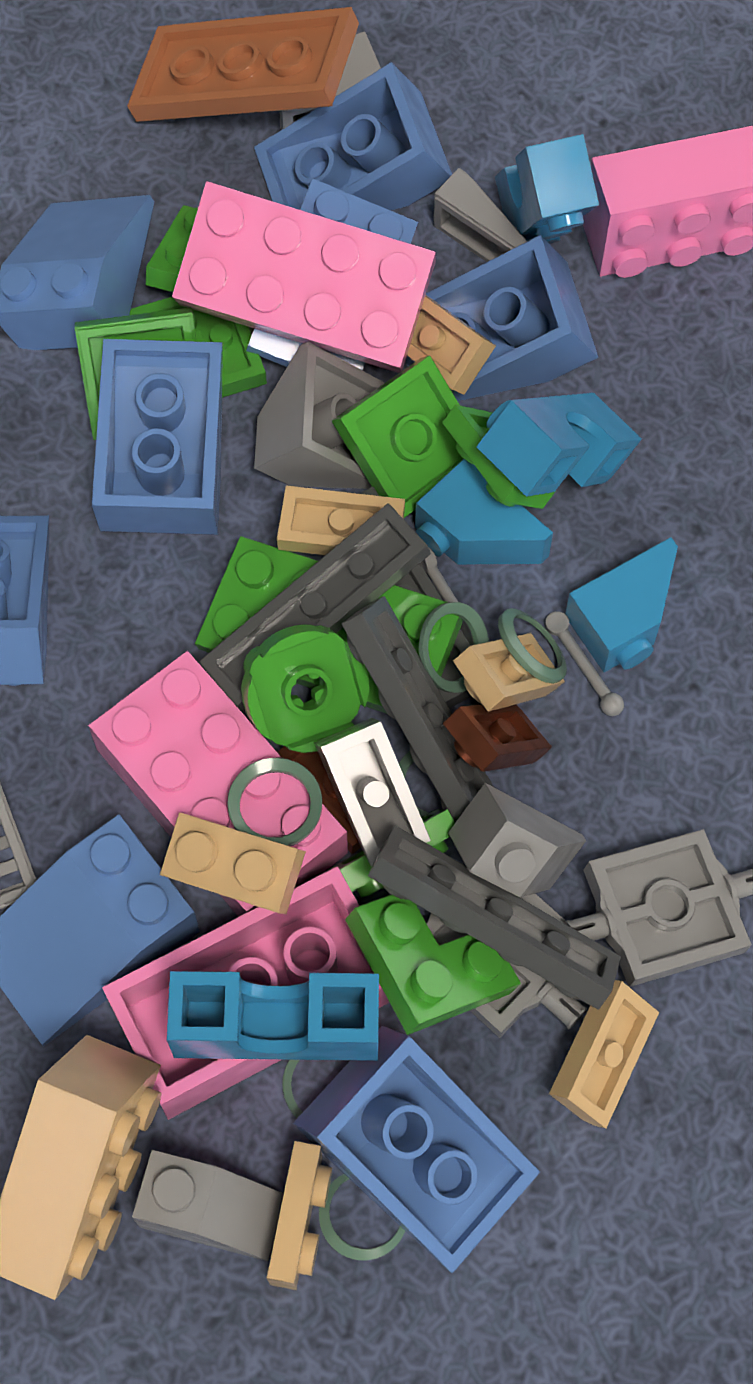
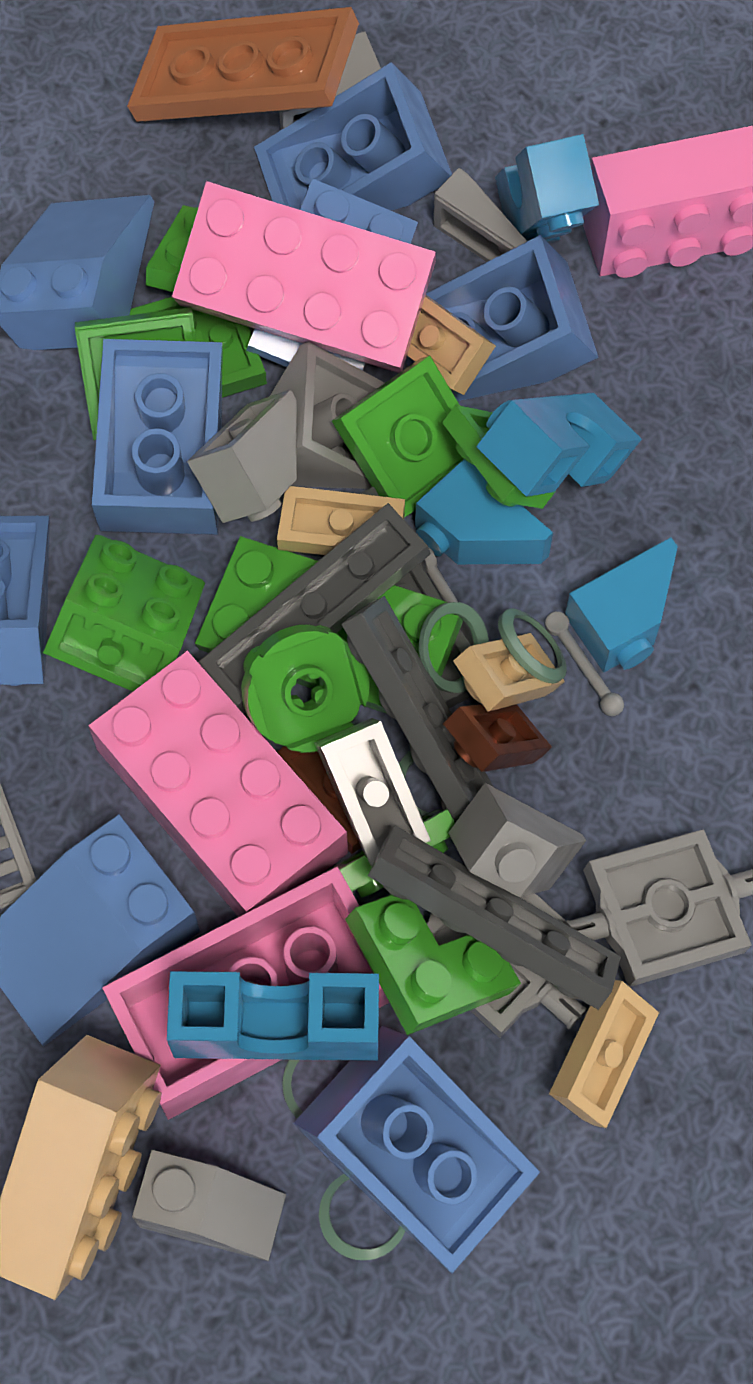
tan plate [160,812,306,914] -> none
sand green piece [227,758,322,846] -> none
tan plate [267,1141,332,1290] -> none
none -> bright green bracket [43,535,205,692]
none -> light grey slope [187,389,297,523]

